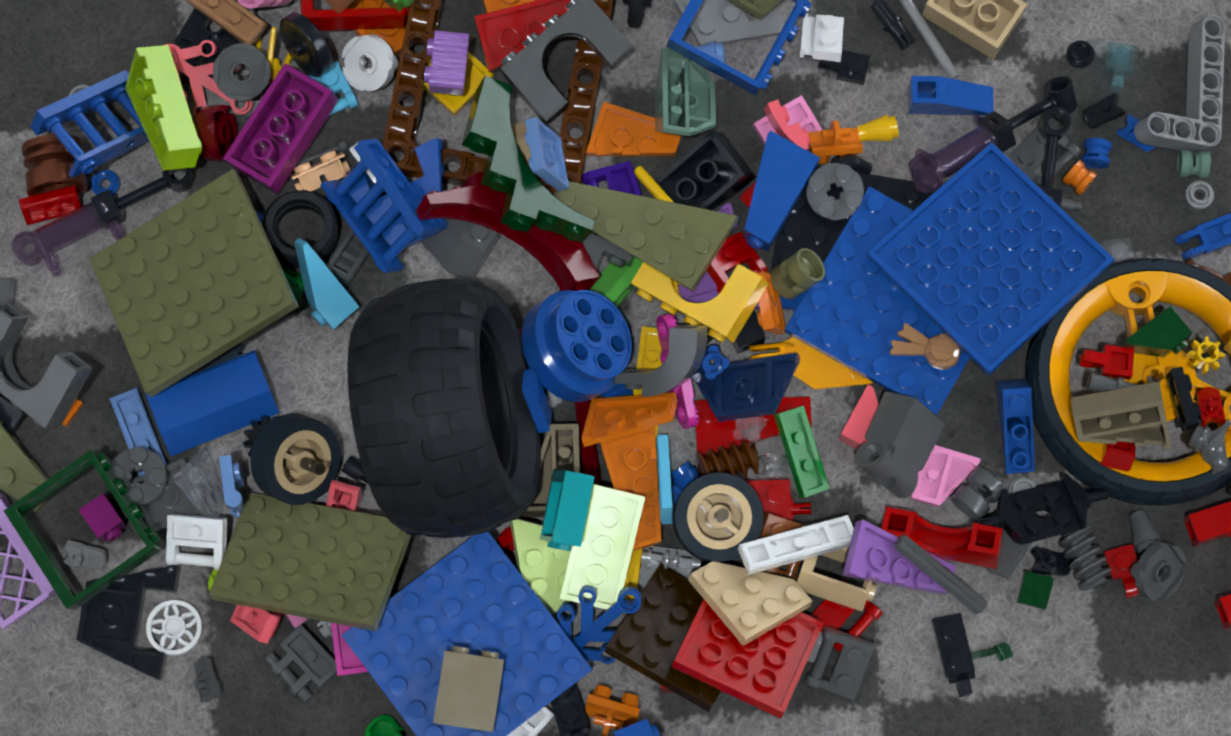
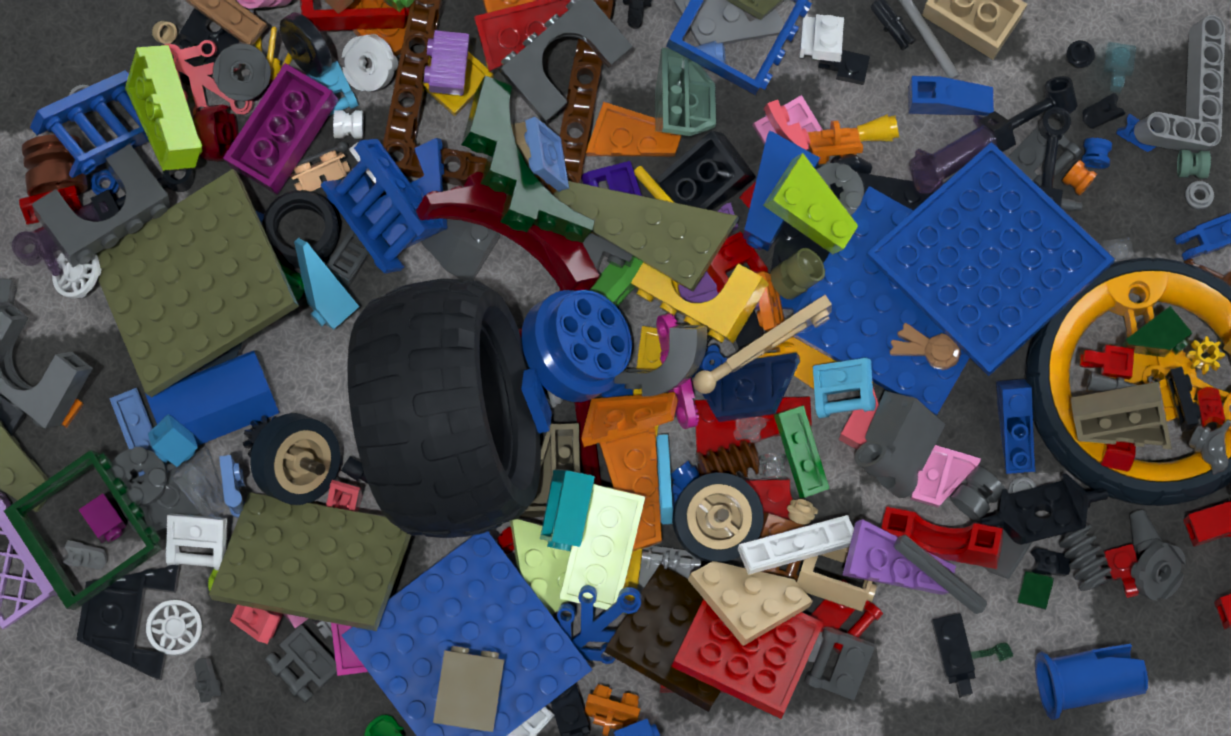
none -> dark grey arch [32,144,170,268]
none -> white wheel [52,253,101,299]
none -> dark azure brick [148,414,198,467]
none -> tan hinge [152,21,177,44]
none -> white wheel [333,110,364,139]
none -> tan plate [693,295,832,394]
none -> lime wedge [763,153,858,254]
none -> tan plate [787,499,818,525]
none -> medium azure plate [813,358,876,418]
none -> blue piece [1035,644,1148,720]

